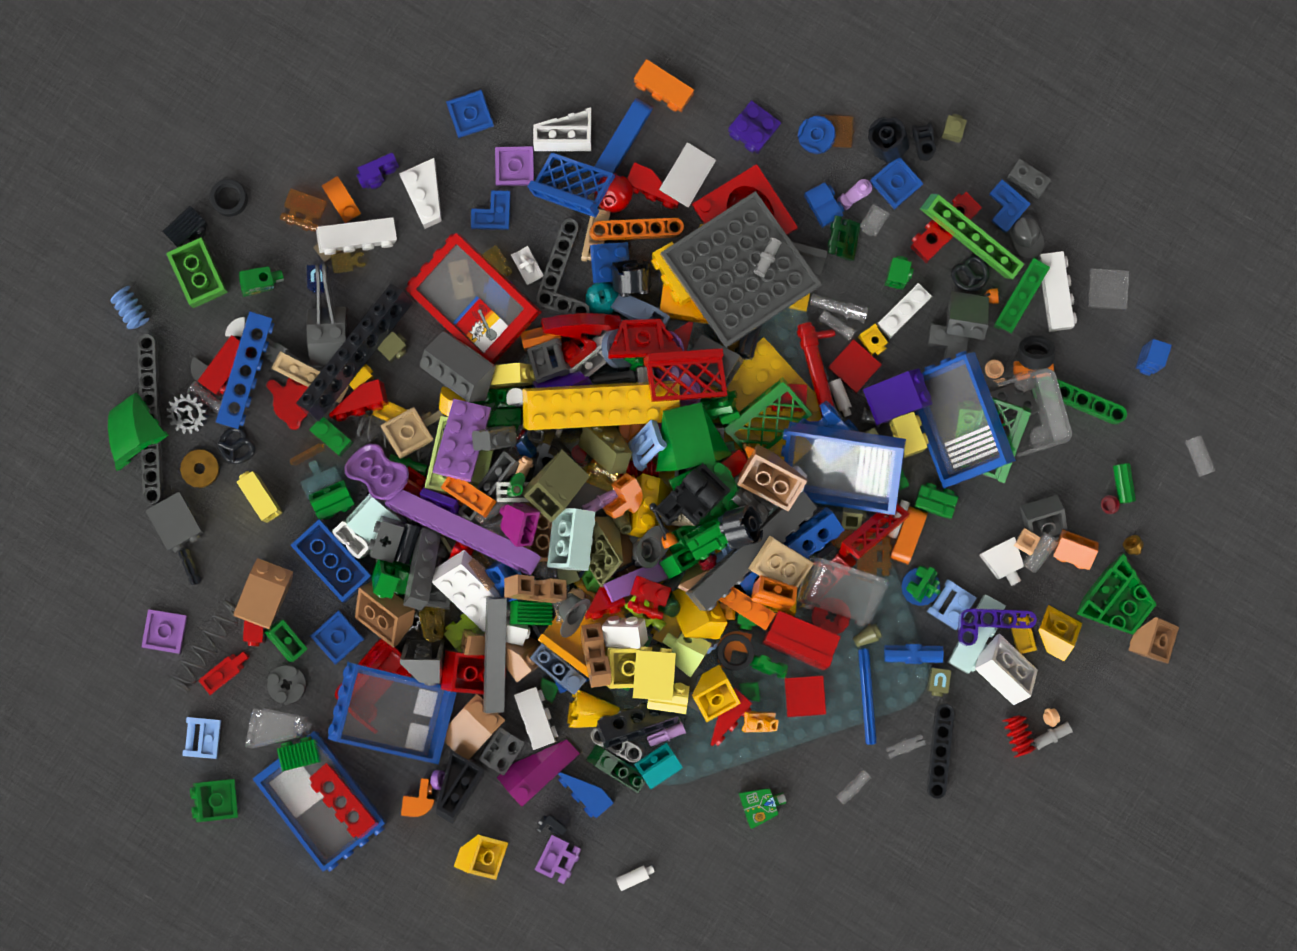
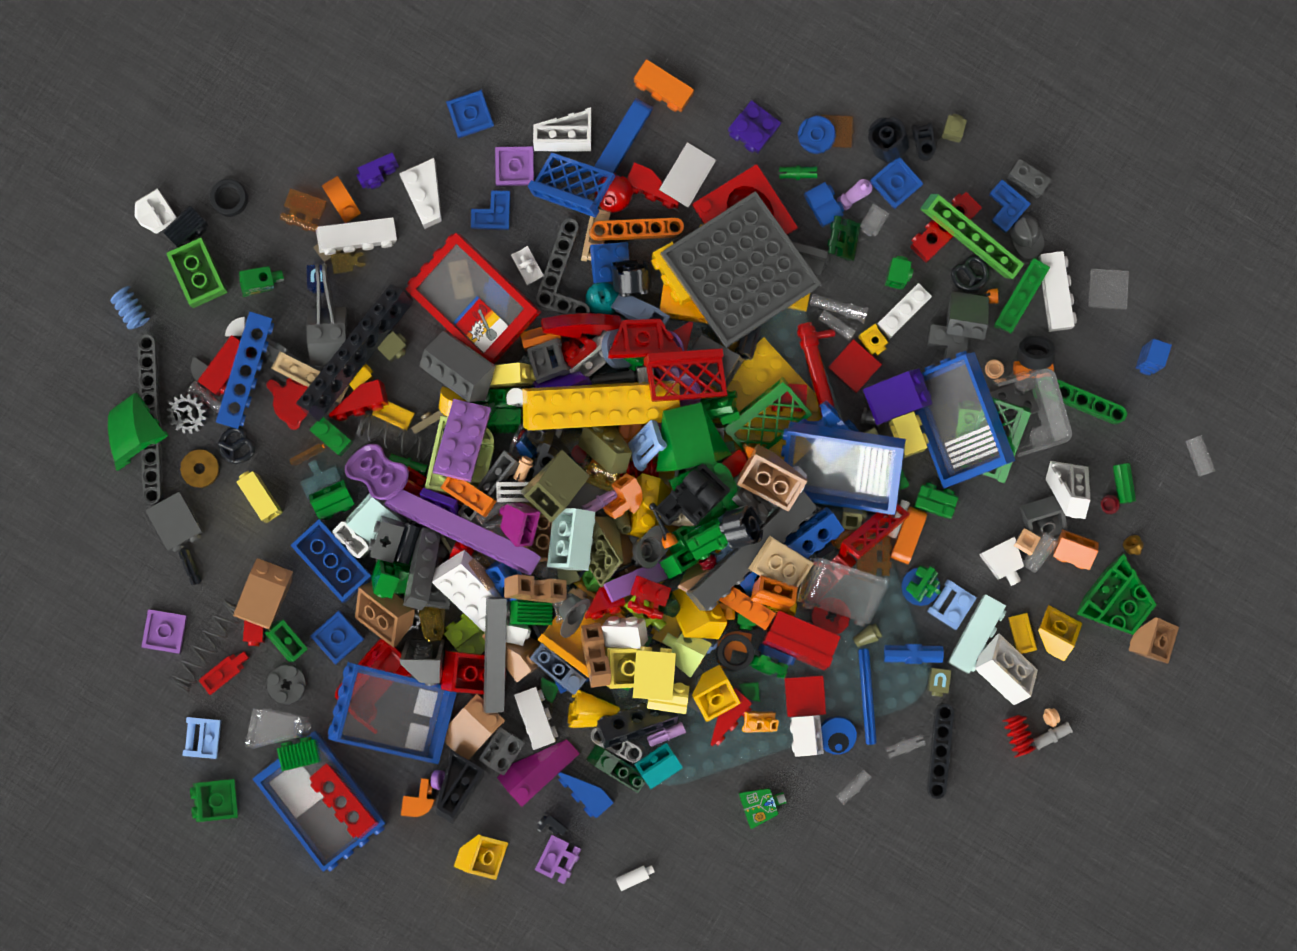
tan tile [381,407,433,459] -> none
medium nougat slope [460,629,485,655] -> none
dark grey brick [472,426,517,451] -> none
clear yellow plate [482,245,512,277] -> none
green piece [507,473,525,497] -> none
light grey pin [754,237,782,277] -> none
white cylinder [828,378,852,417] -> none
dark purple beam [958,609,1037,646] -> none
none -> white slope [135,188,177,234]
none -> blue plate [758,644,796,667]
none -> green pin [779,165,817,180]
none -> white brick [790,715,824,757]
none -> blue tile [821,716,857,754]
none -> white wedge [1046,461,1090,519]

